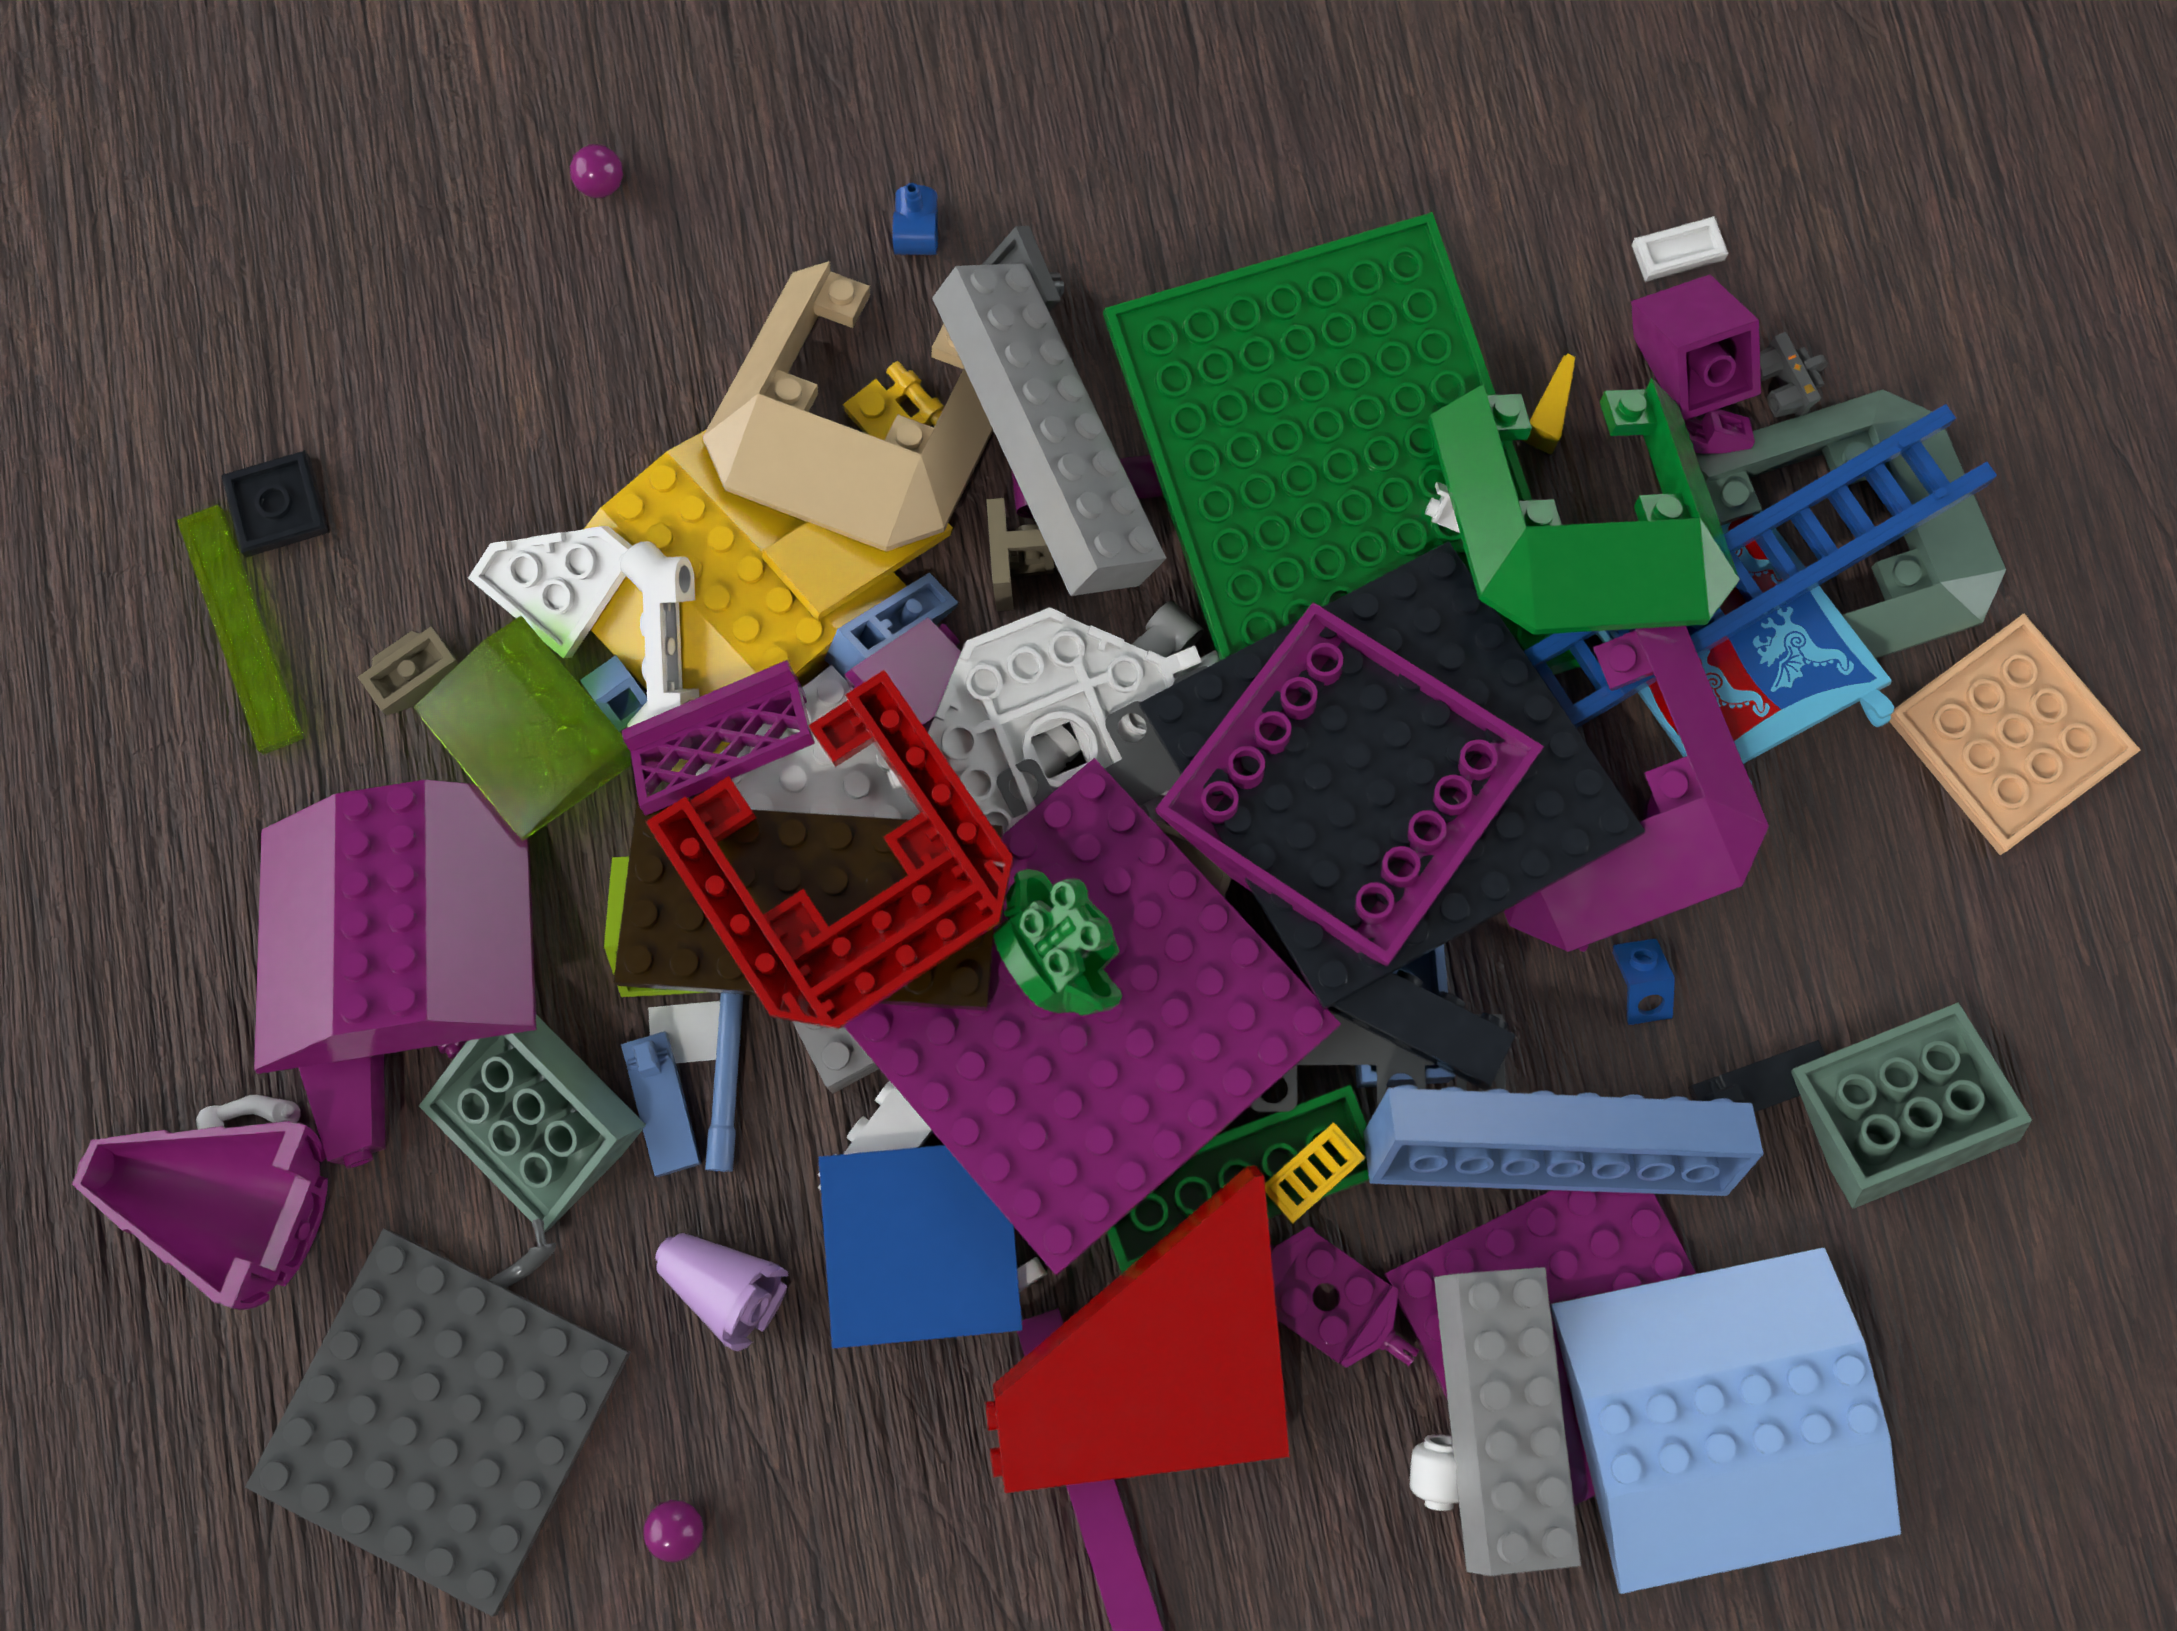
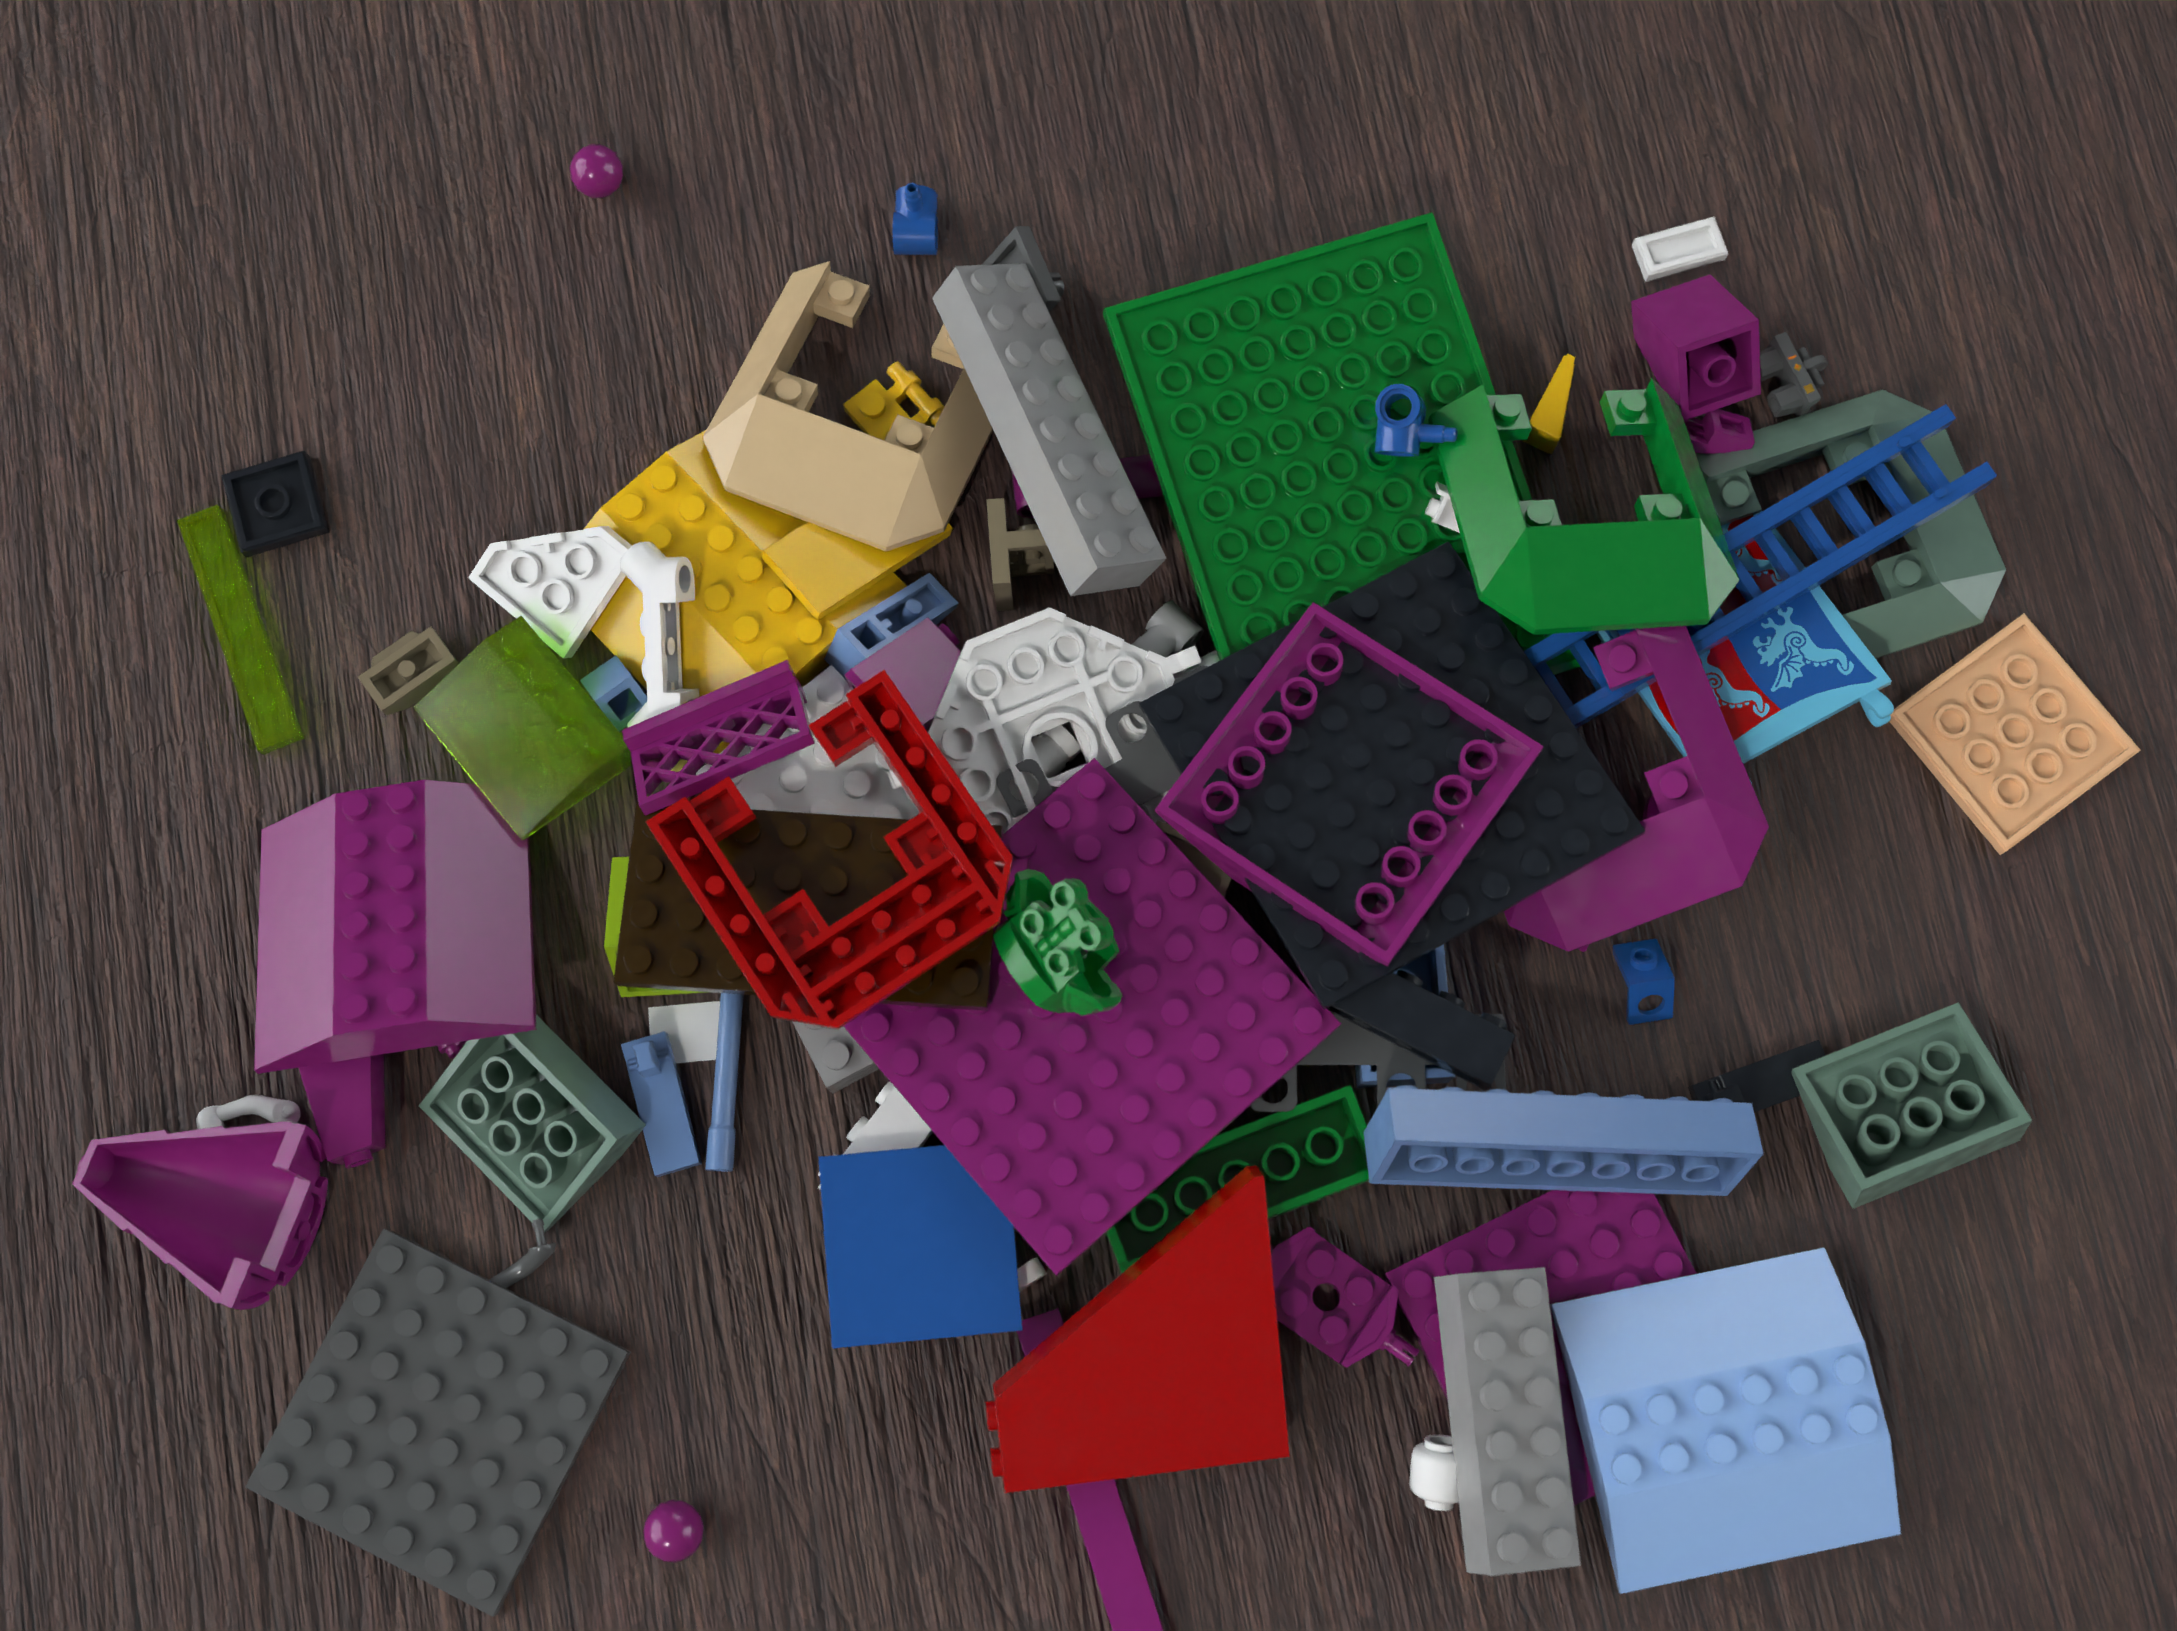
lavender cone [655,1233,788,1352] -> none
yellow slope [1265,1123,1365,1223] -> none
none -> blue piece [1374,384,1457,457]

